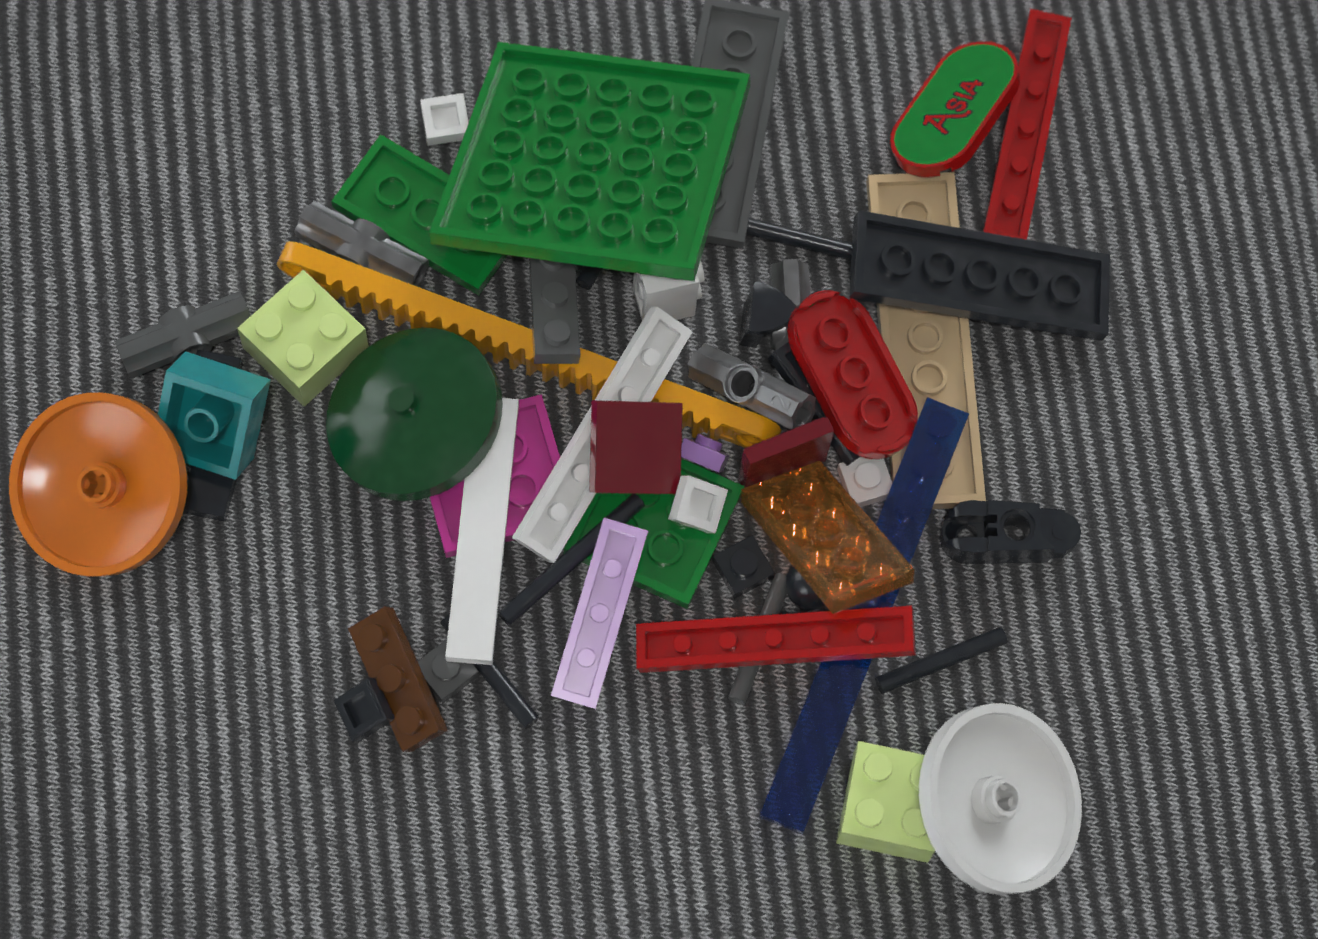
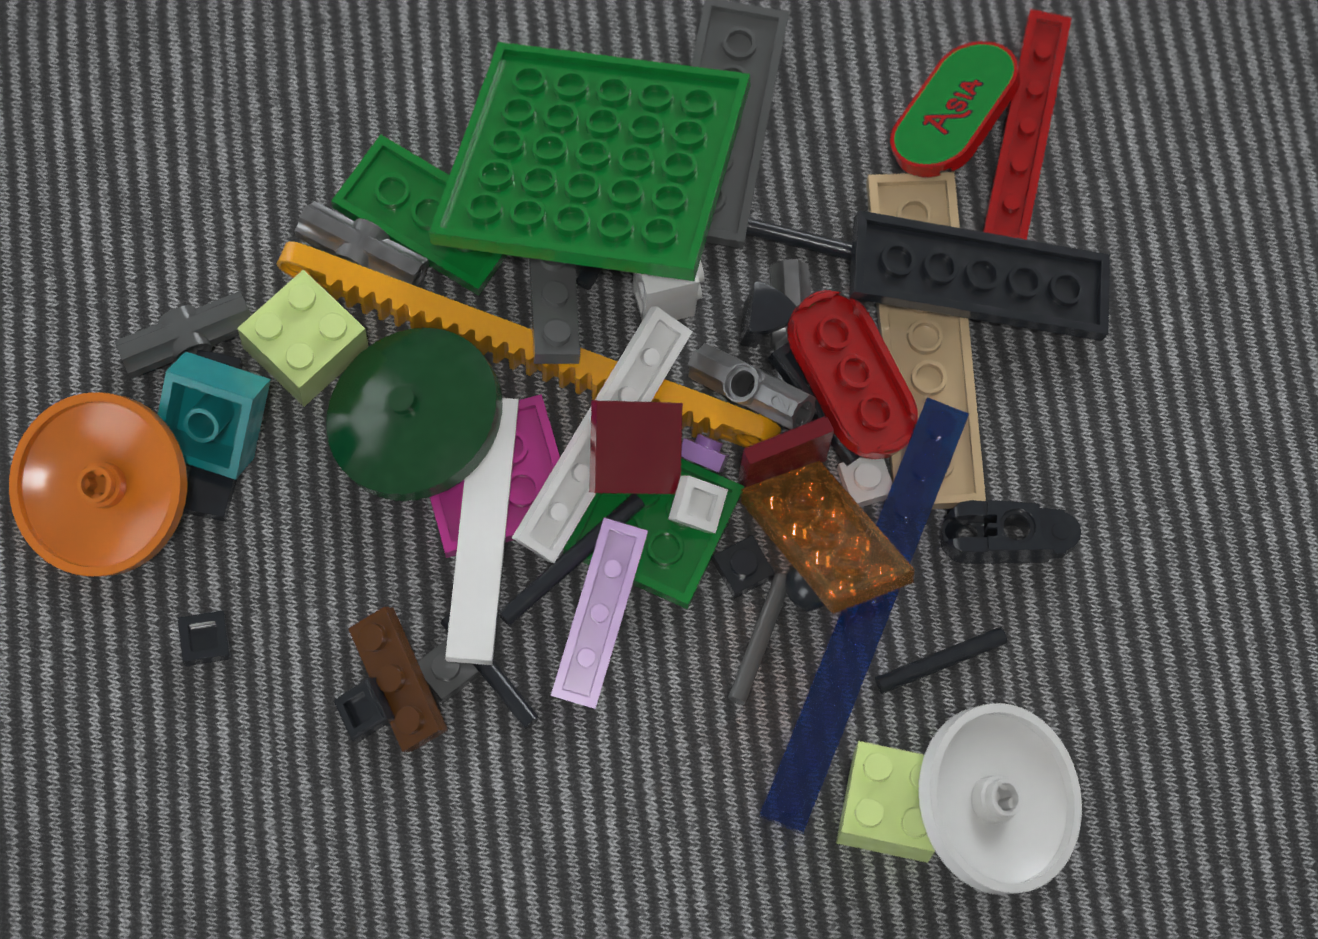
white plate [420,93,468,146] -> none
red plate [636,606,916,673] -> none
none -> black plate [177,610,231,667]

